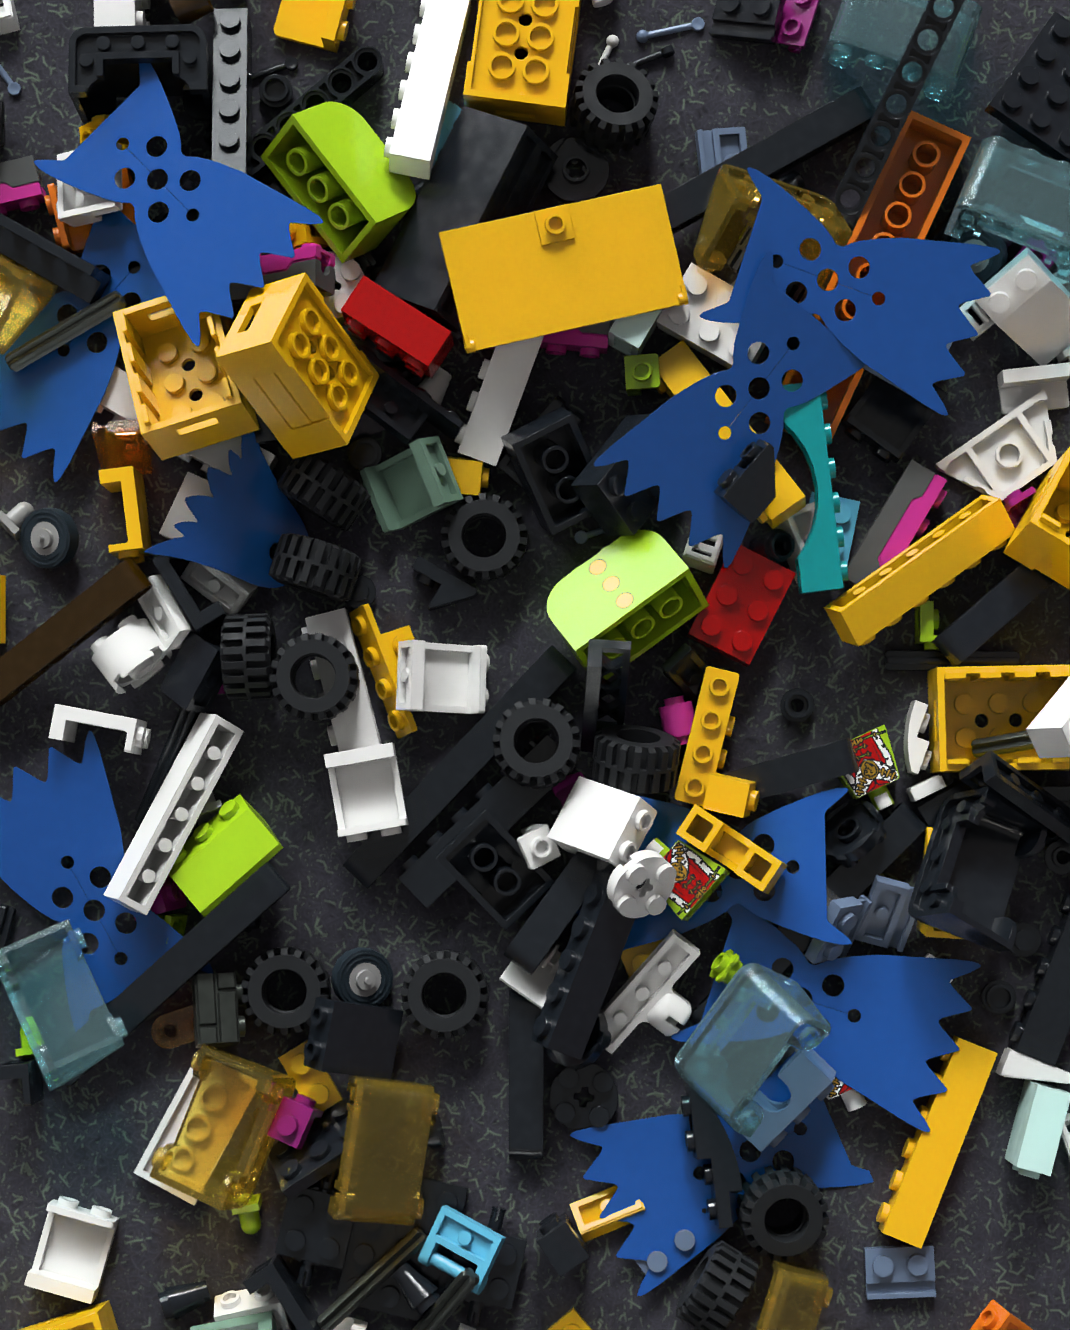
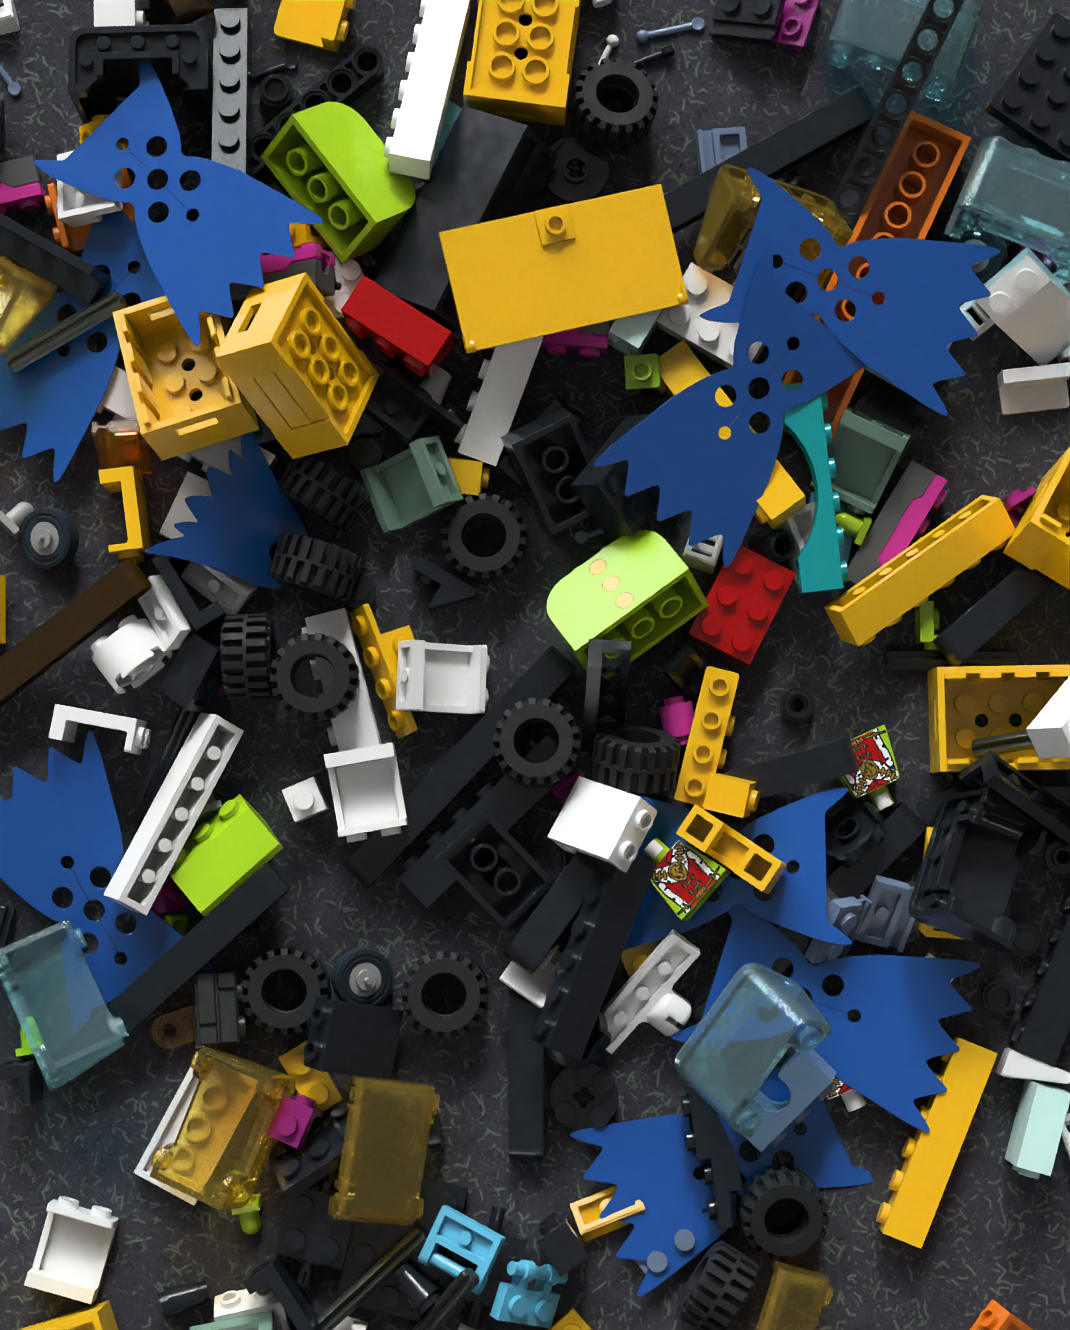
white bracket [517,824,561,869] -> none
white plate [607,850,677,918] -> none
lime plate [710,949,743,985] -> none
black slope [714,439,776,524] -> none
sand blue plate [863,1244,936,1300] -> none
white slope [904,700,932,775] -> none
white tile [906,775,947,802] -> none
white wing [935,389,1057,501] -> none
none -> white brick [282,777,330,822]
none -> medium azure plate [490,1259,568,1328]
none -> sand green panel [810,406,911,515]
none -> lime piece [835,511,872,546]

